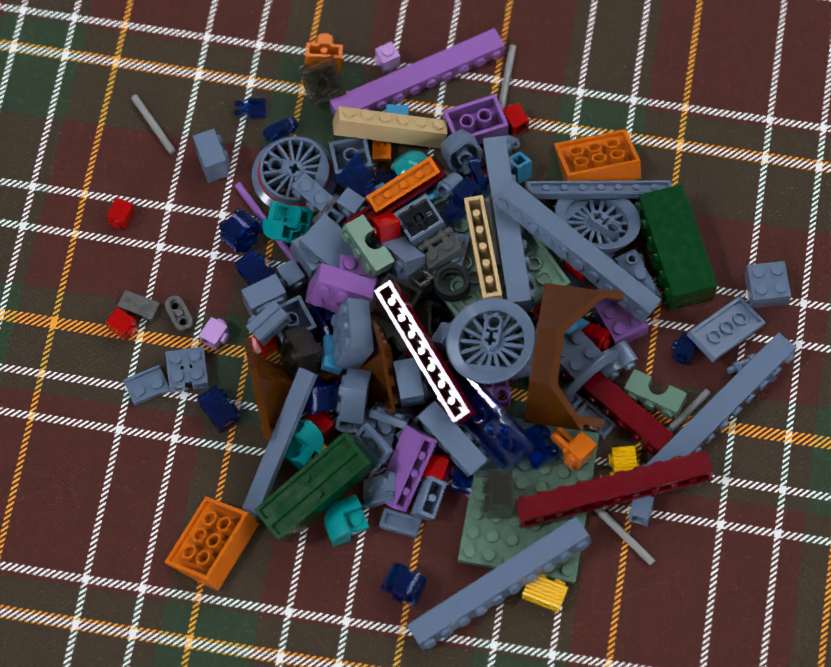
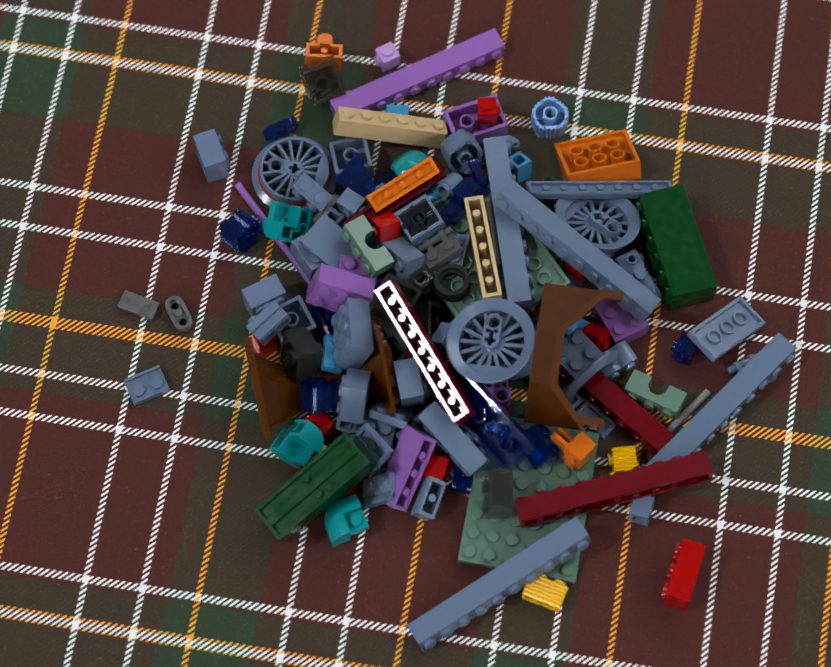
red brick [106,307,137,341] -> none
red brick [107,197,135,230] -> none
light grey bar [131,95,176,155] -> none
orange slope [164,496,259,591] -> none
sand blue piece [165,347,209,393] -> none
clear blue brick [197,385,240,433] -> none
lavender brick [199,317,229,351] -> none
clear blue plate [234,98,266,118] -> none
clear blue brick [234,249,277,286] -> none
sand blue tile [241,367,318,521] -> none
sand blue brick [277,259,306,293] -> none
orange plate [372,140,391,162] -> none
sand blue tile [379,508,422,539] -> none
clear blue brick [380,563,428,607] -> none
light grey bar [499,45,516,110] -> none
red brick [502,103,529,136] -> none
light grey bar [594,508,656,566] -> none
sand blue brick [744,261,791,308] -> none
none -> red brick [477,97,500,125]
none -> light blue brick [531,96,569,139]
none -> red brick [660,538,707,611]

